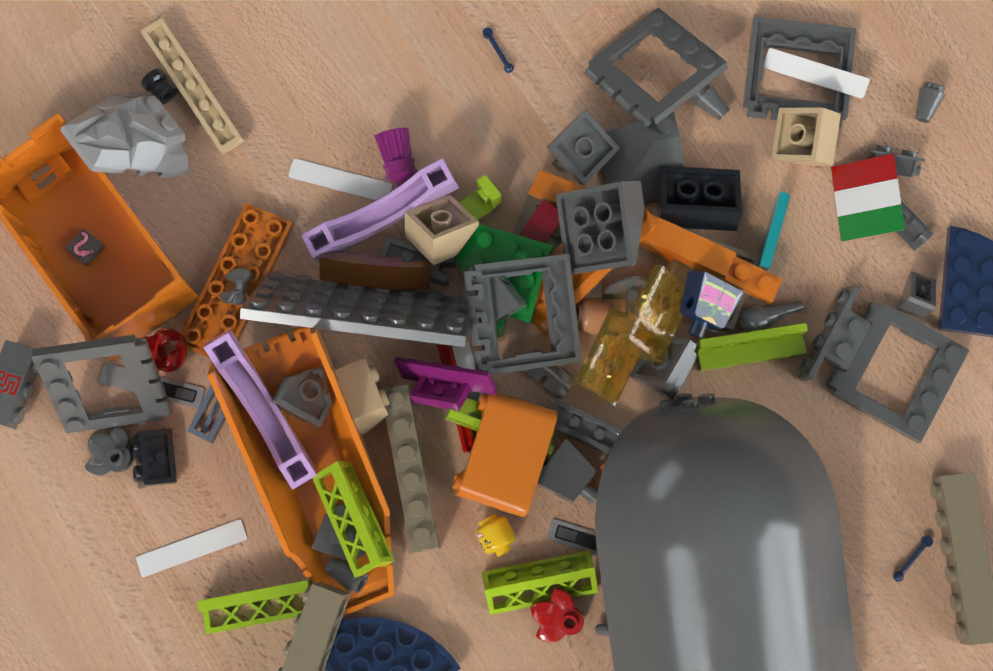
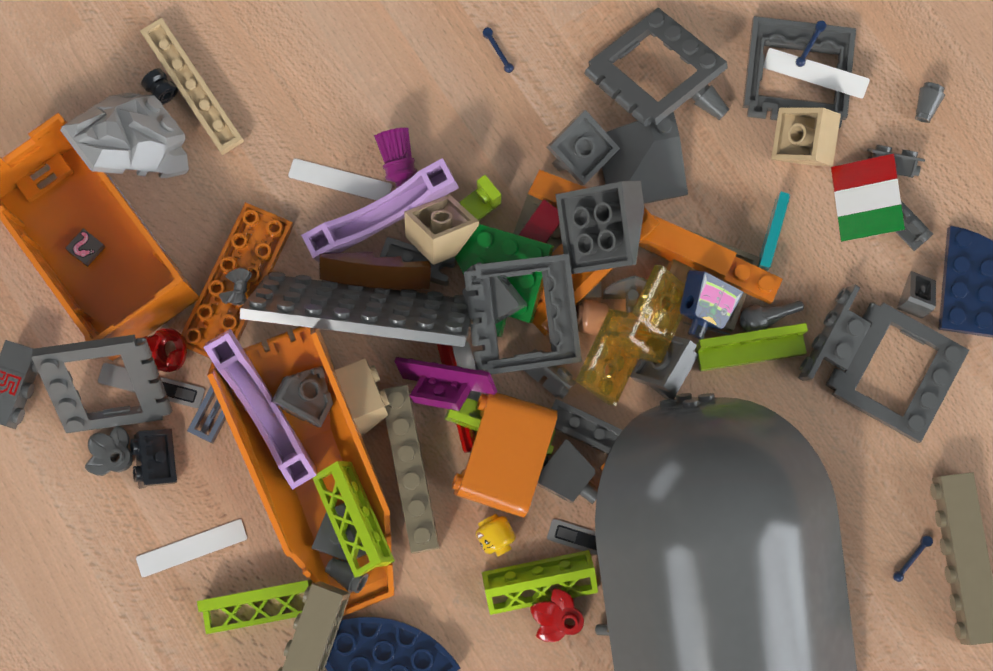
black slope [657,166,742,231] -> none
none -> dark blue hinge [795,21,827,67]

